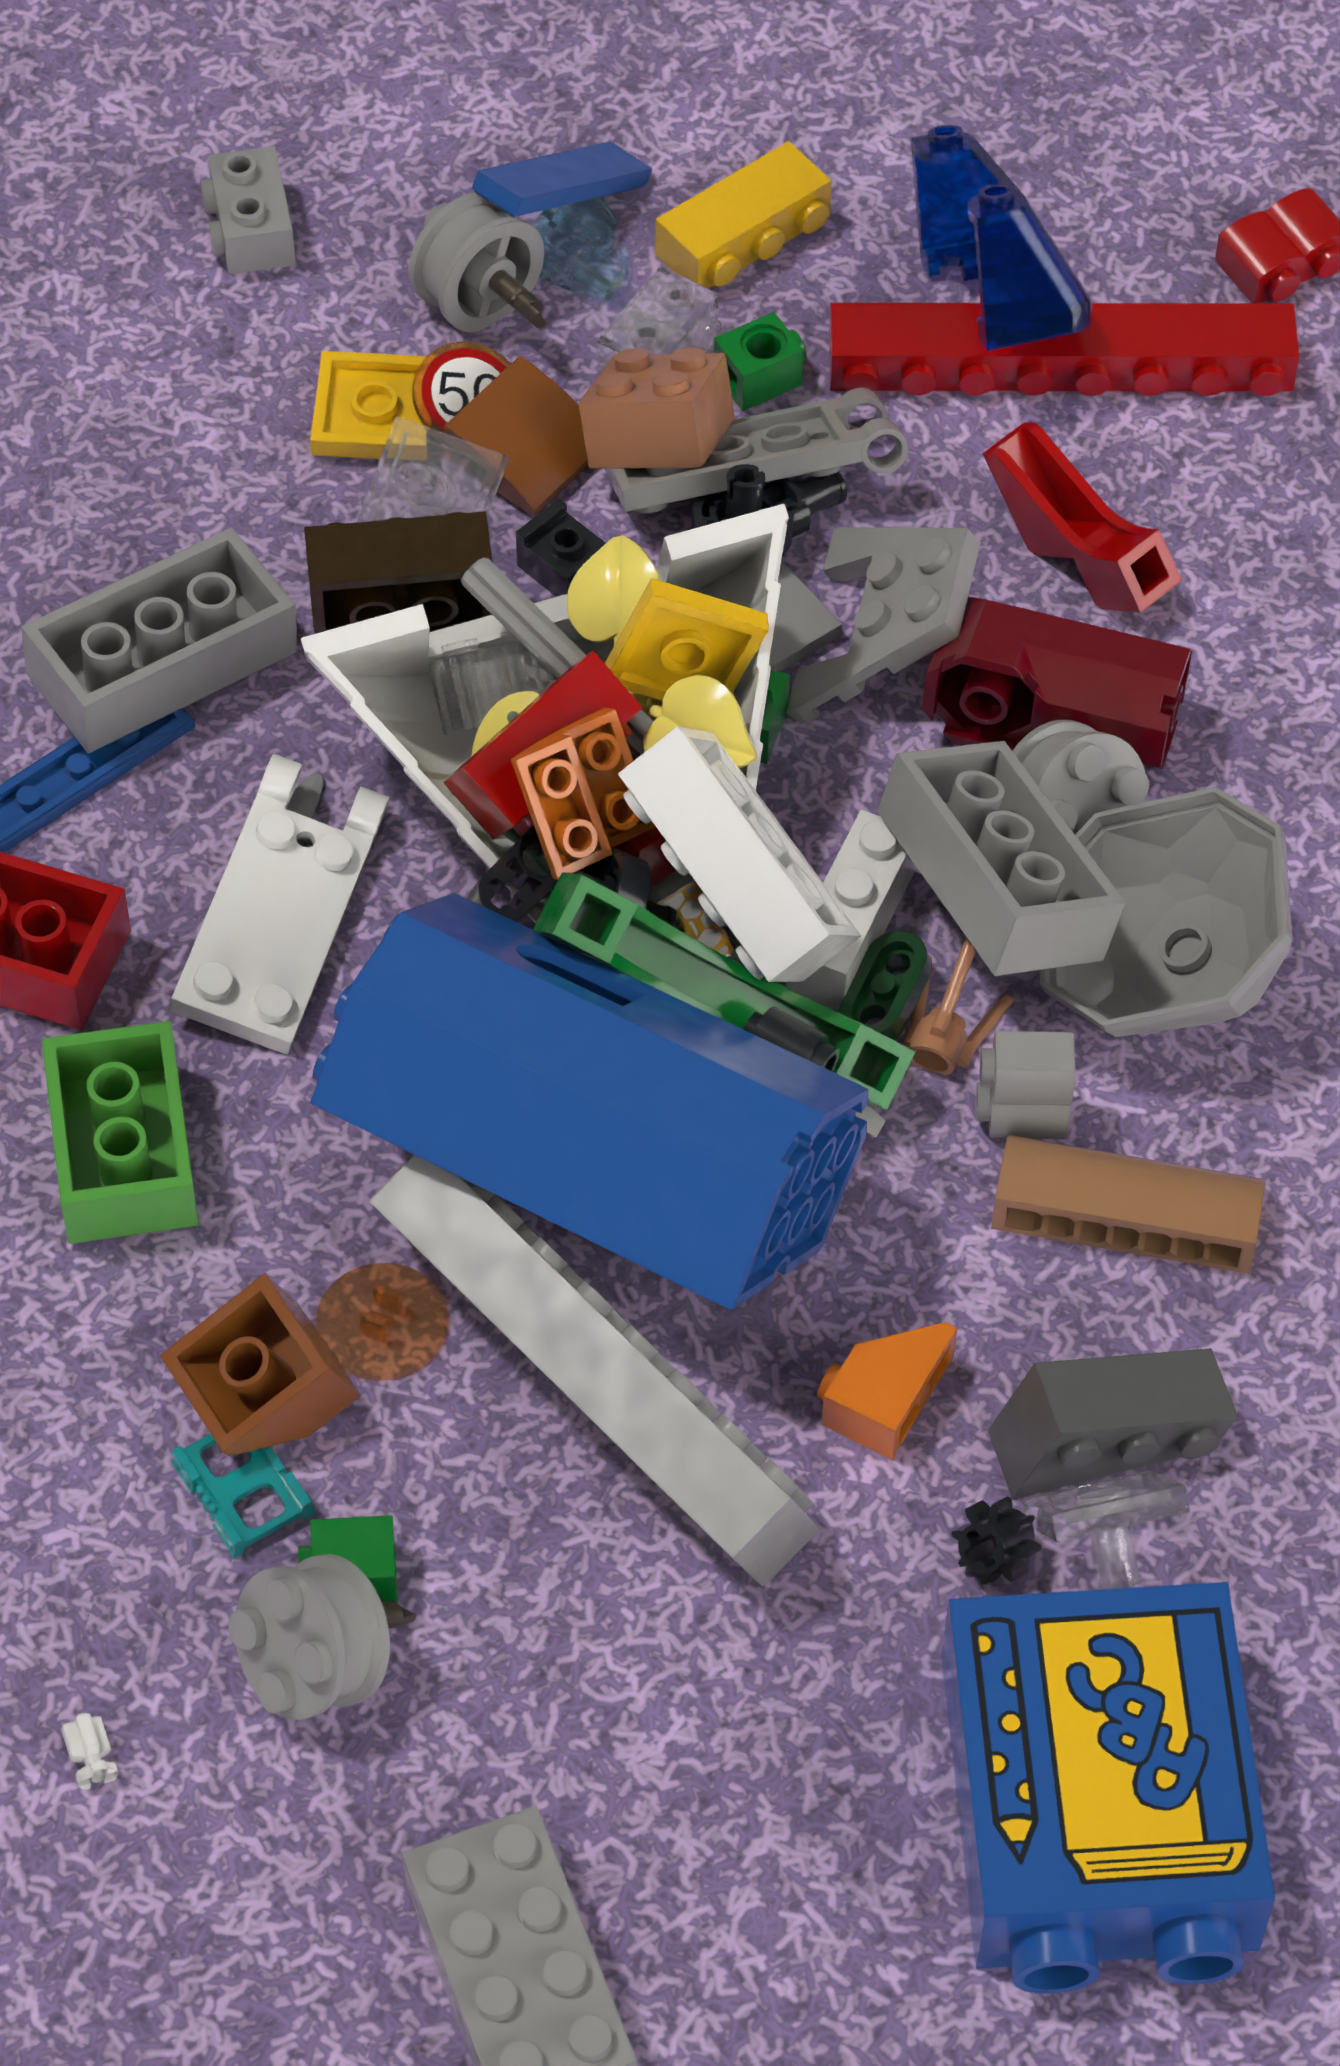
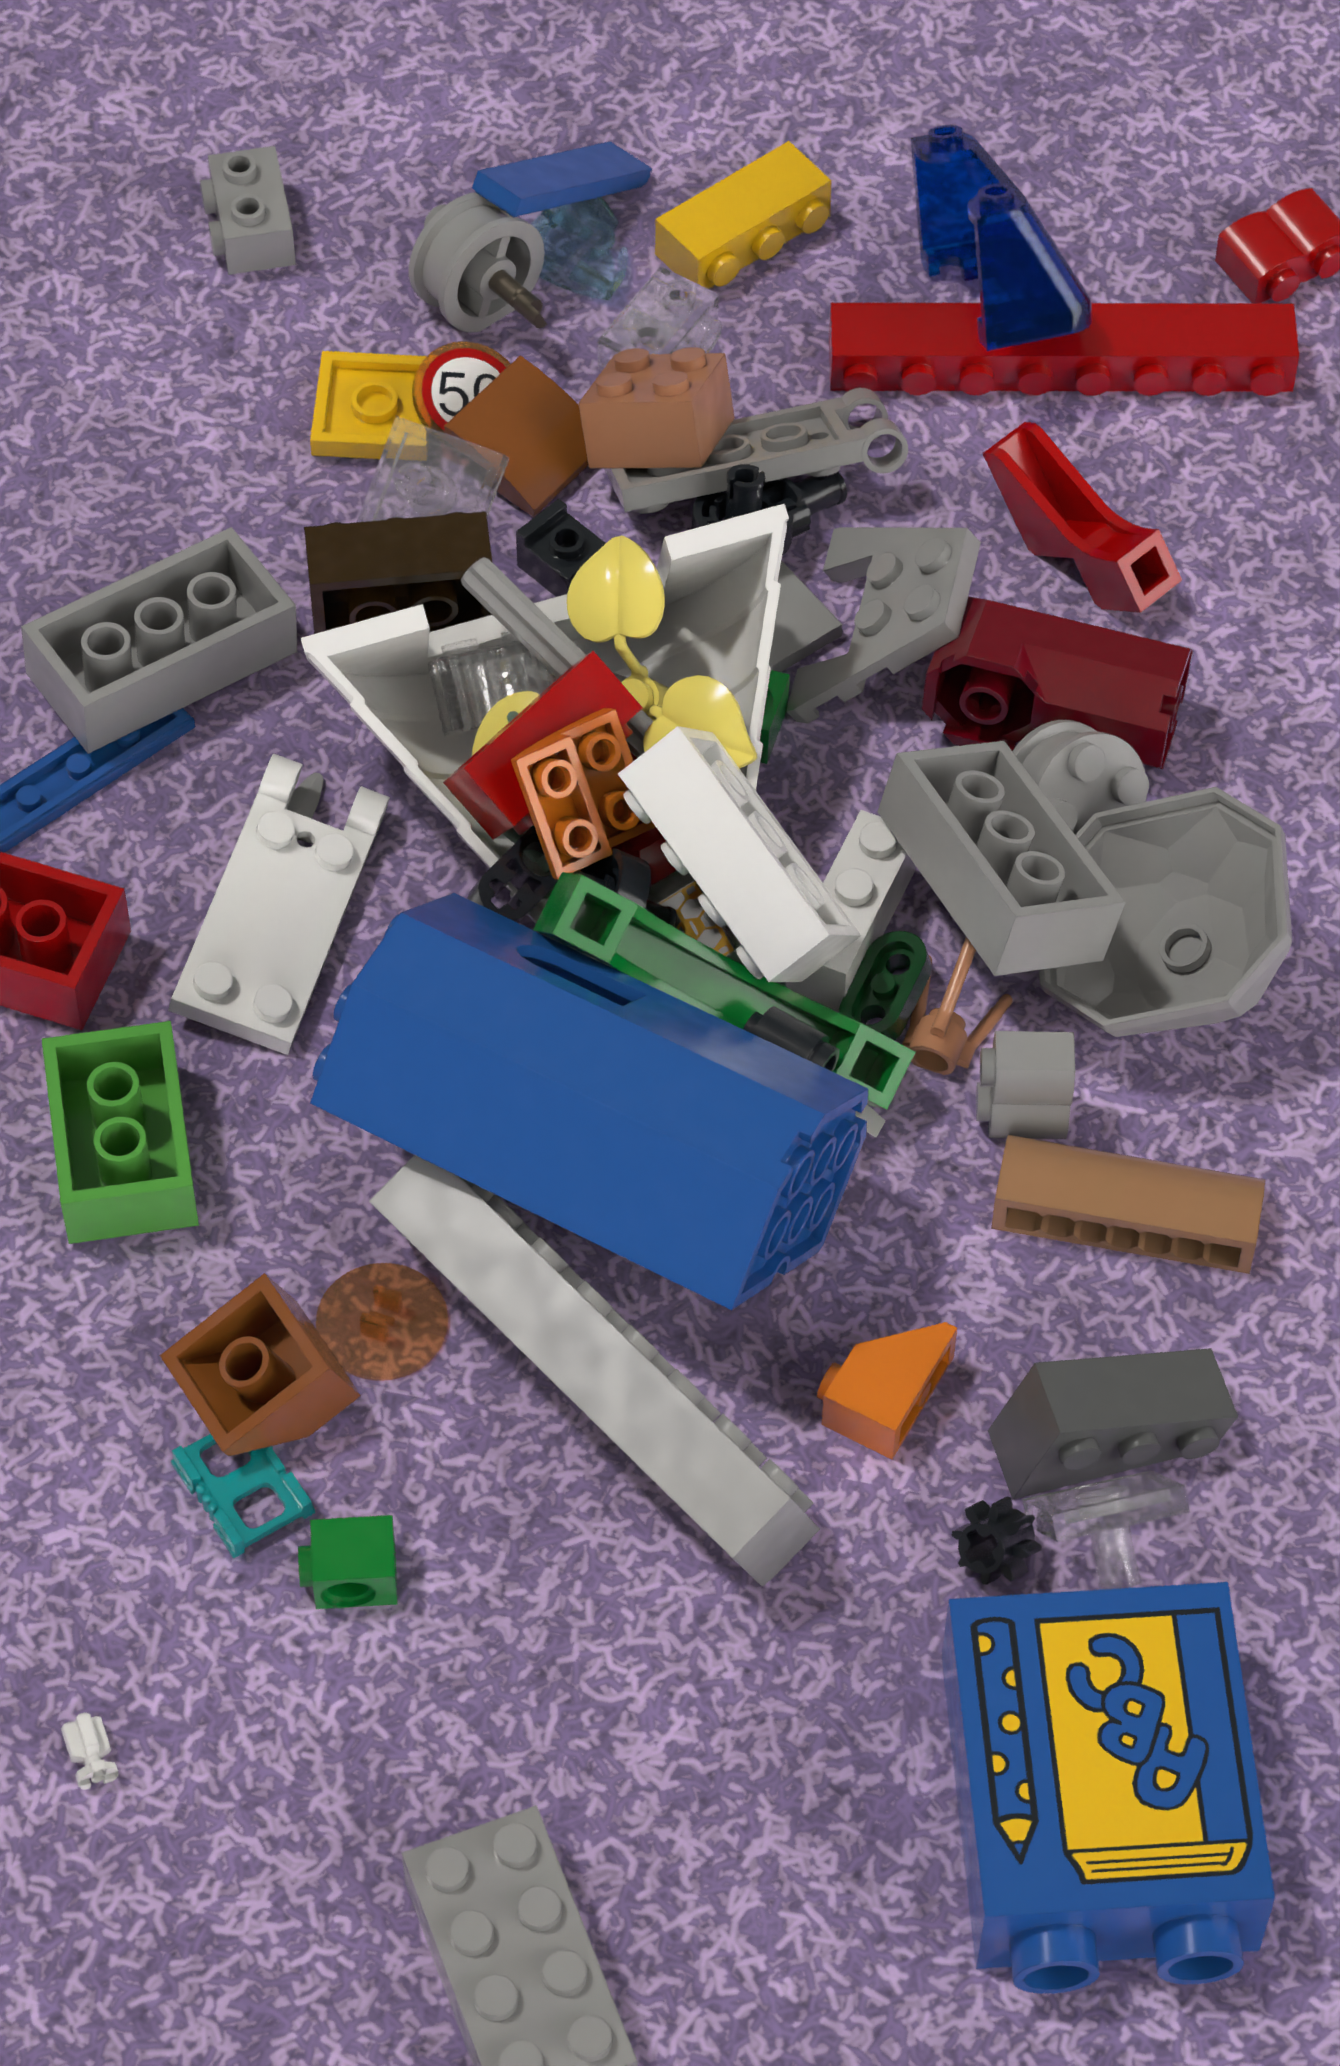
light grey wheel [229,1554,417,1720] -> none
yellow plate [605,578,769,701] -> none
green brick [713,312,807,412] -> none

